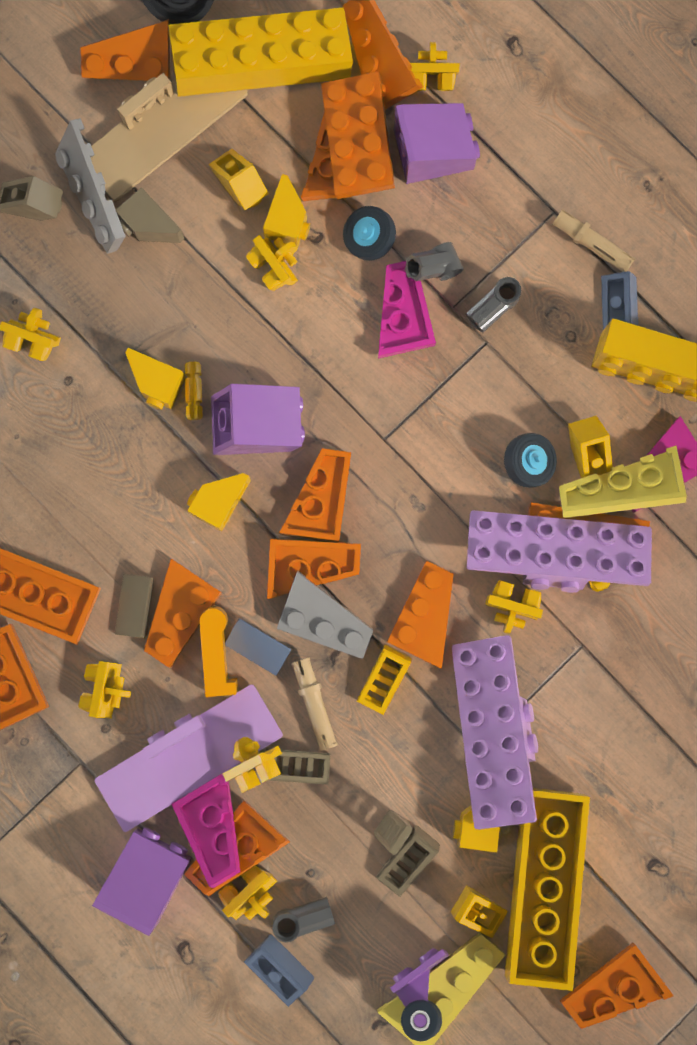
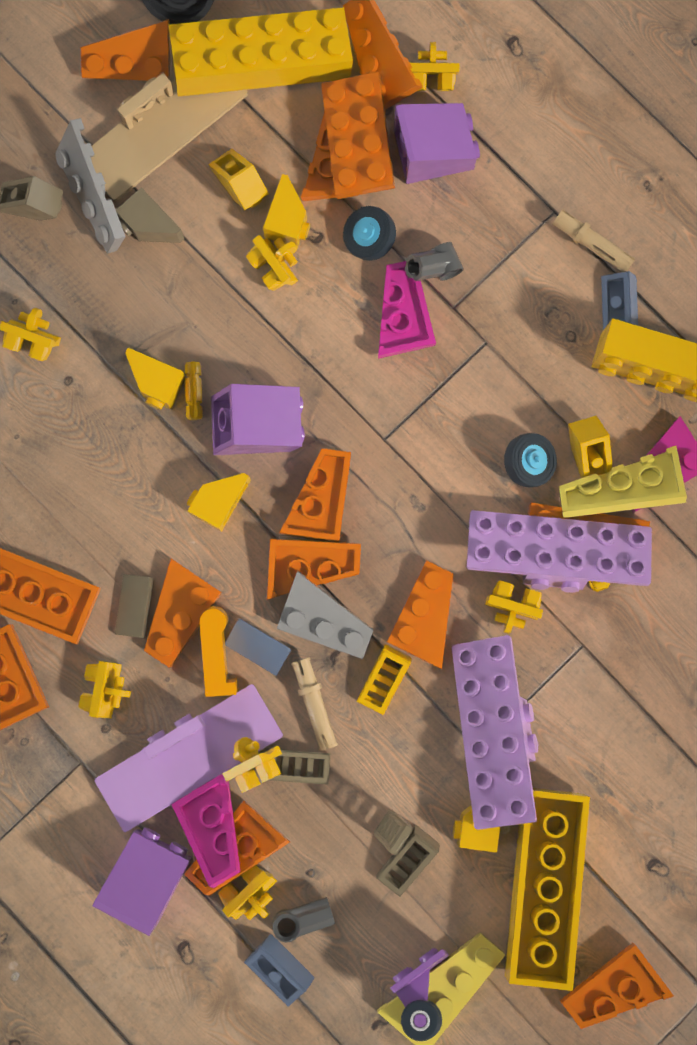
yellow slope [451,885,508,938] -> none
dark grey piece [466,277,522,333] -> none

